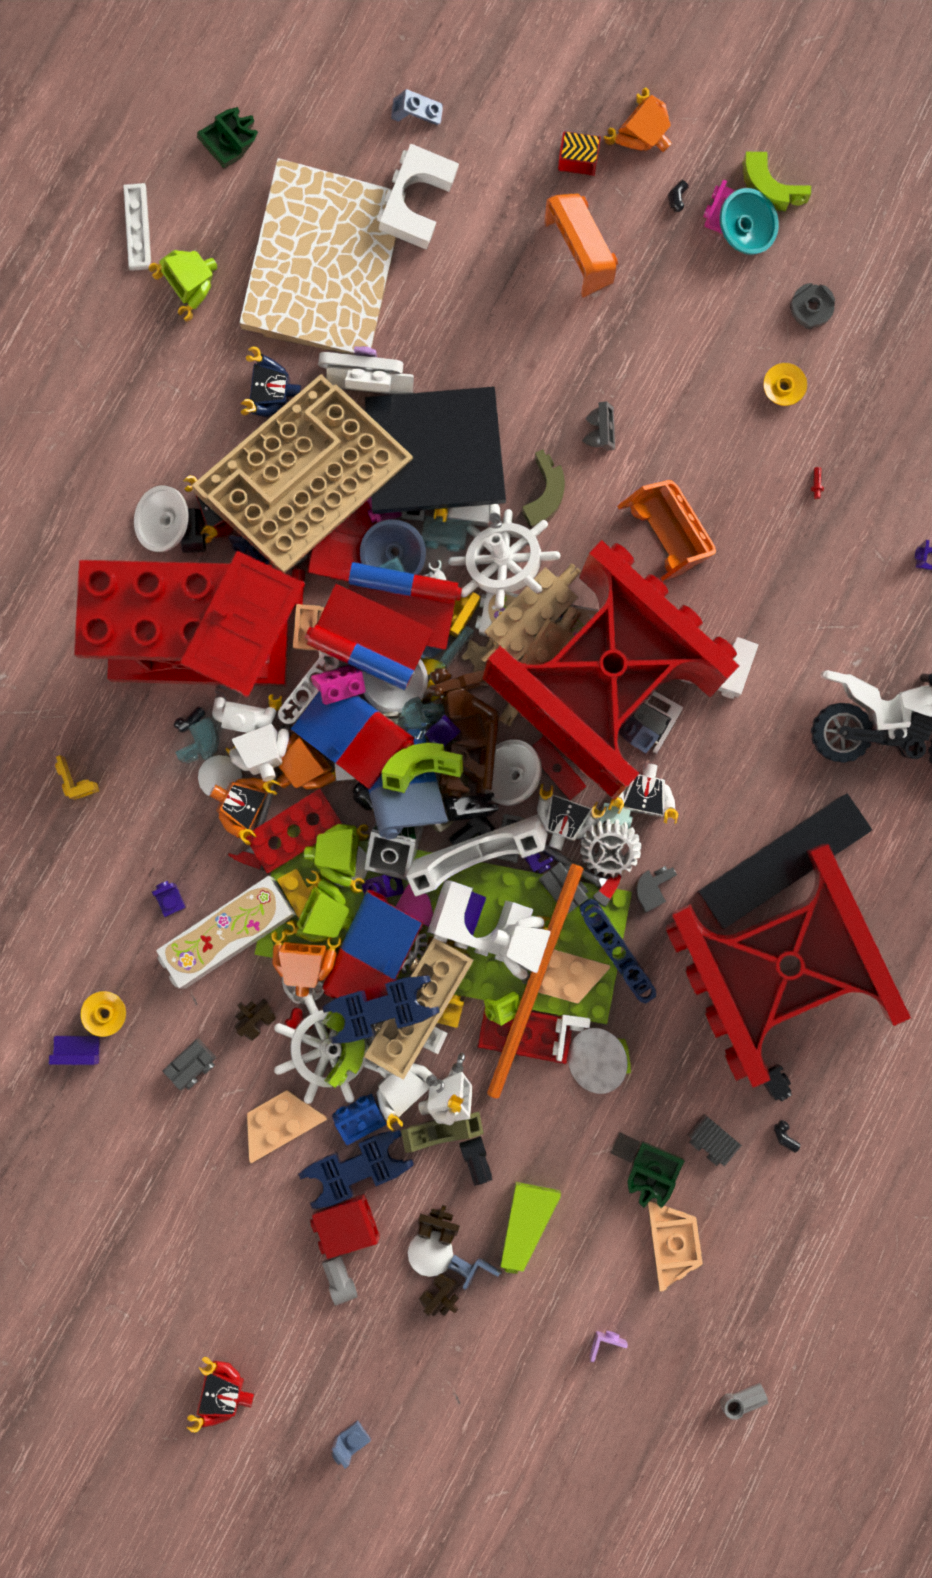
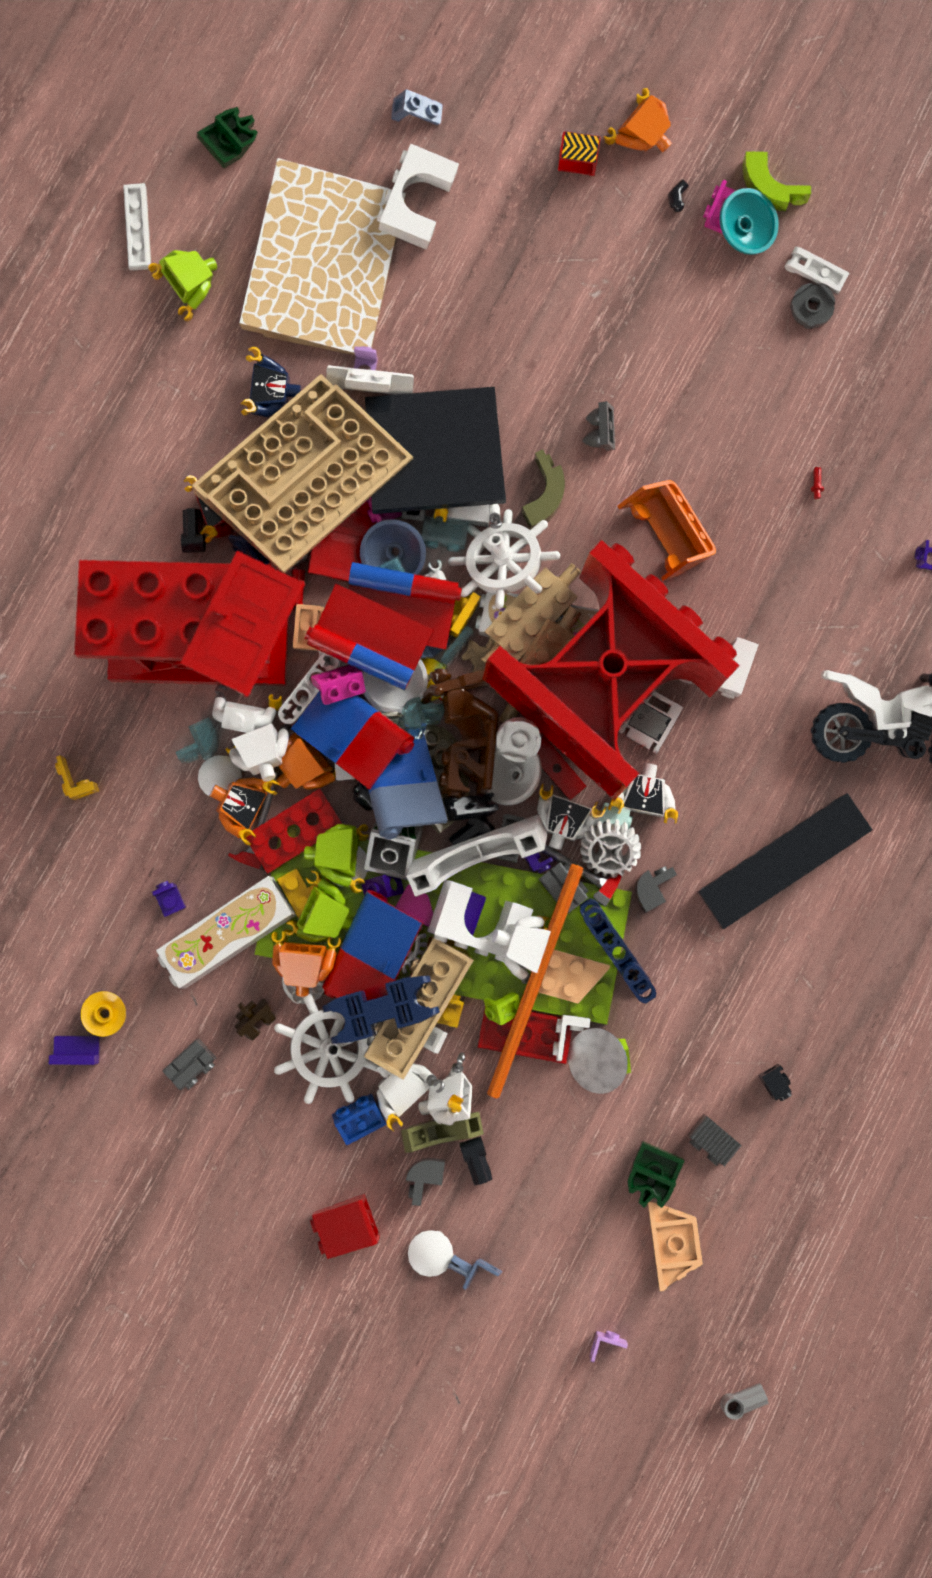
white dish [134,485,189,552] -> none
black arm [174,706,206,733] -> none
torso [186,1357,255,1433] -> none
light nougat wing [247,1090,328,1163] -> none
red piece [284,1007,313,1030] -> none
dark blue piece [298,1129,414,1209] -> none
white beam [318,352,403,373] -> none
lime arch [322,1011,365,1088] -> none
light grey piece [322,1255,358,1306] -> none
sand blue bracket [331,1420,371,1469] -> none
lime arch [382,743,463,793] -> none
dark brown hips [418,1205,460,1246] -> none
dark brown hips [419,1274,461,1316] -> none
dark purple bracket [425,715,460,746] -> none
lime slope [500,1182,561,1274] -> none
orange windscreen [544,193,618,297] -> none
clear smoke tile [610,1132,640,1163] -> none
sand blue bracket [618,715,659,753] -> none
red piece [665,844,911,1088] -> none
yellow dish [763,363,807,406] -> none
black arm [774,1120,801,1153] -> none
none -> dark grey brick [406,1158,445,1206]
none -> white tile [496,717,541,762]
none -> white plate [785,247,849,295]

